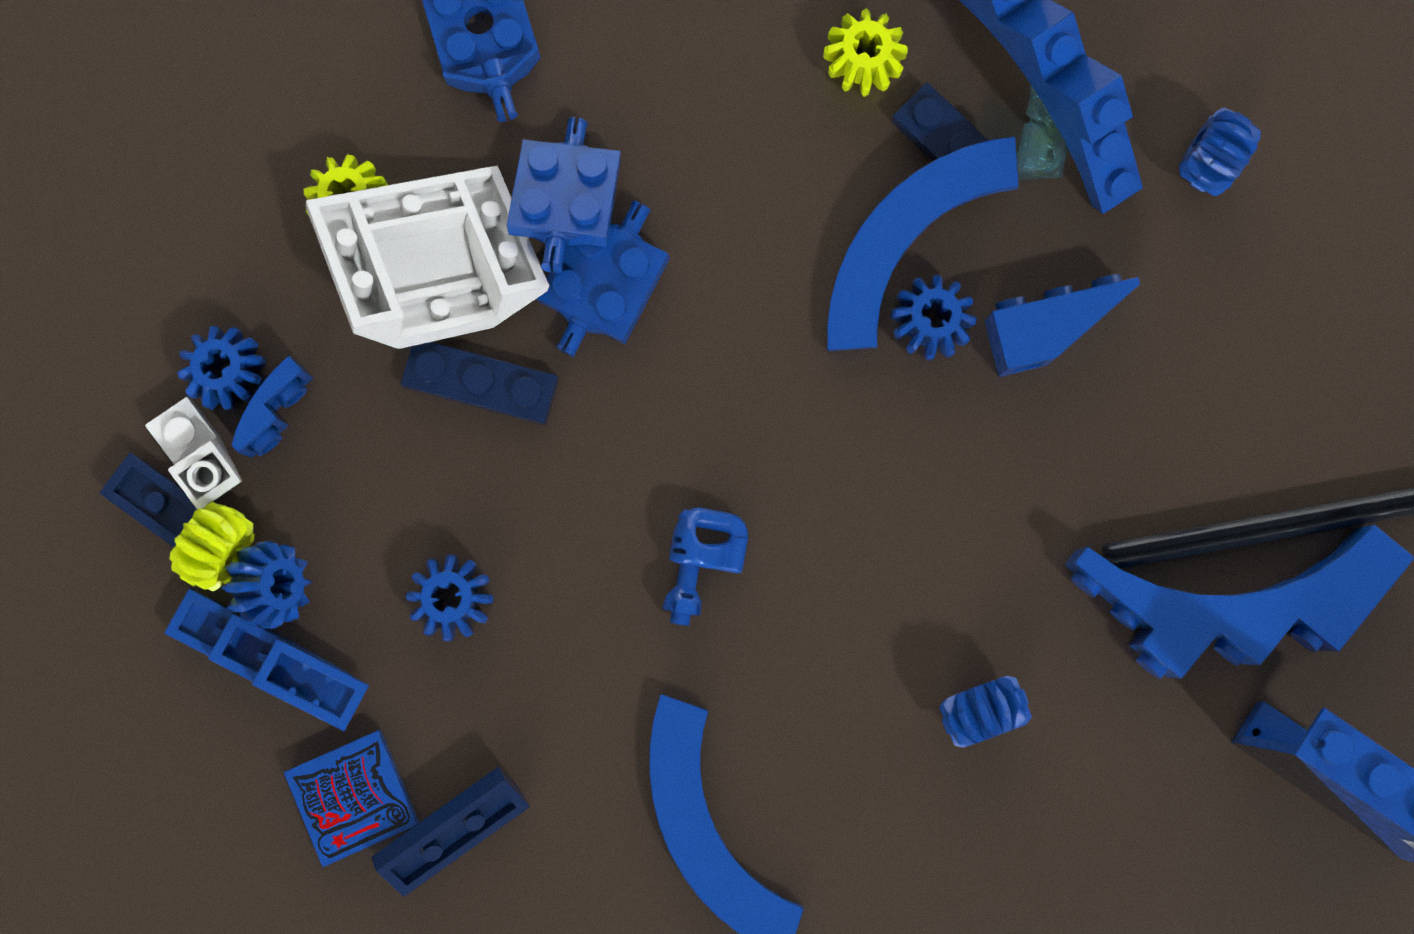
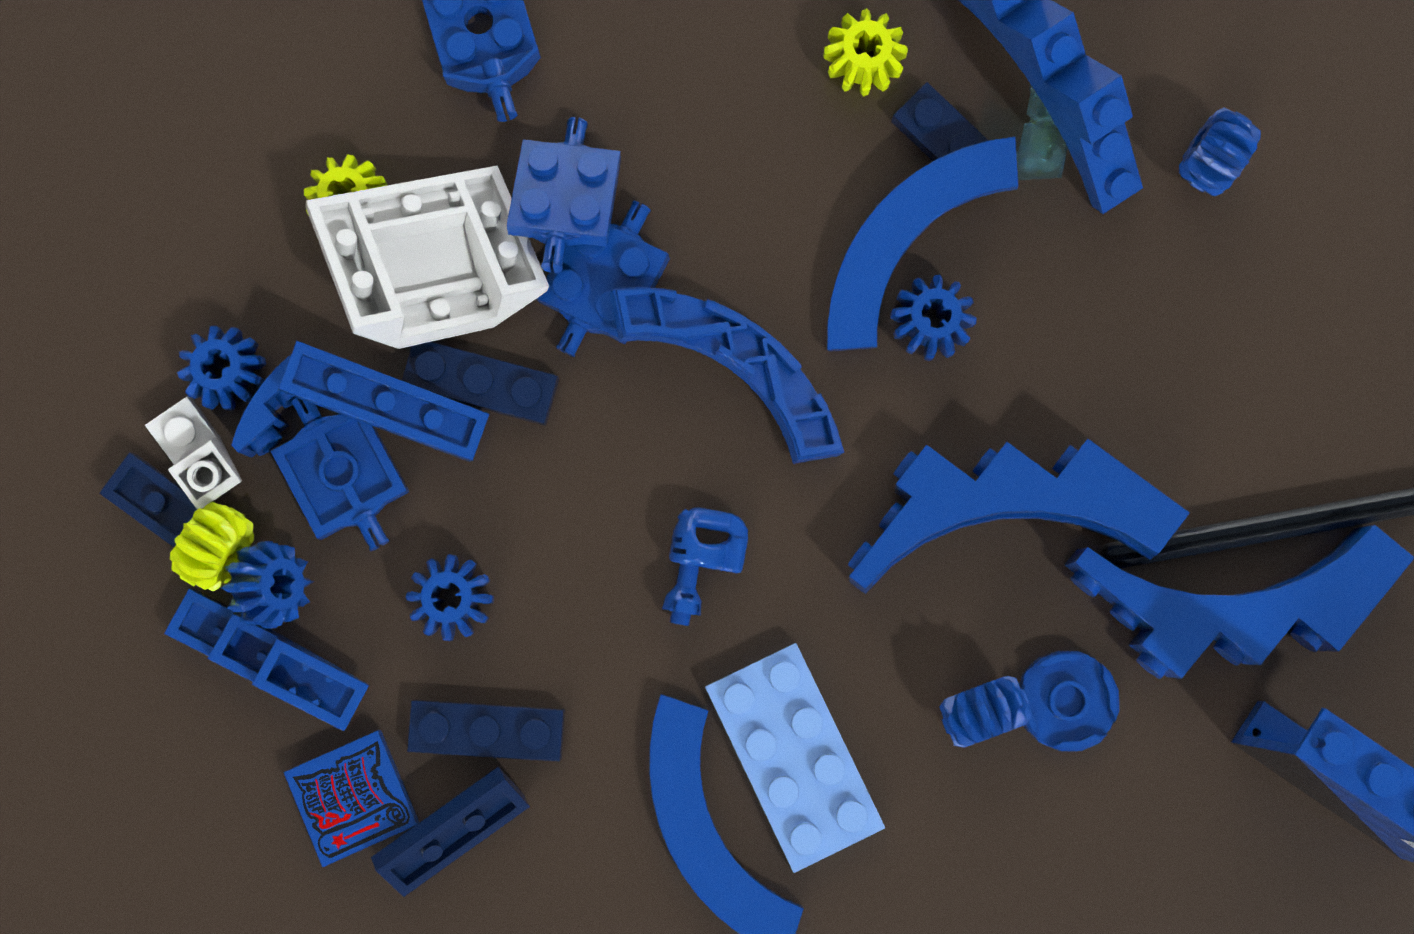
blue slope [984,274,1140,377] -> none
none -> blue plate [271,397,410,551]
none -> blue plate [277,341,489,462]
none -> dark blue plate [407,700,565,762]
none -> blue tile [609,287,844,464]
none -> light blue plate [705,643,885,873]
none -> blue arch [848,439,1190,594]
none -> blue tile [1019,651,1120,751]

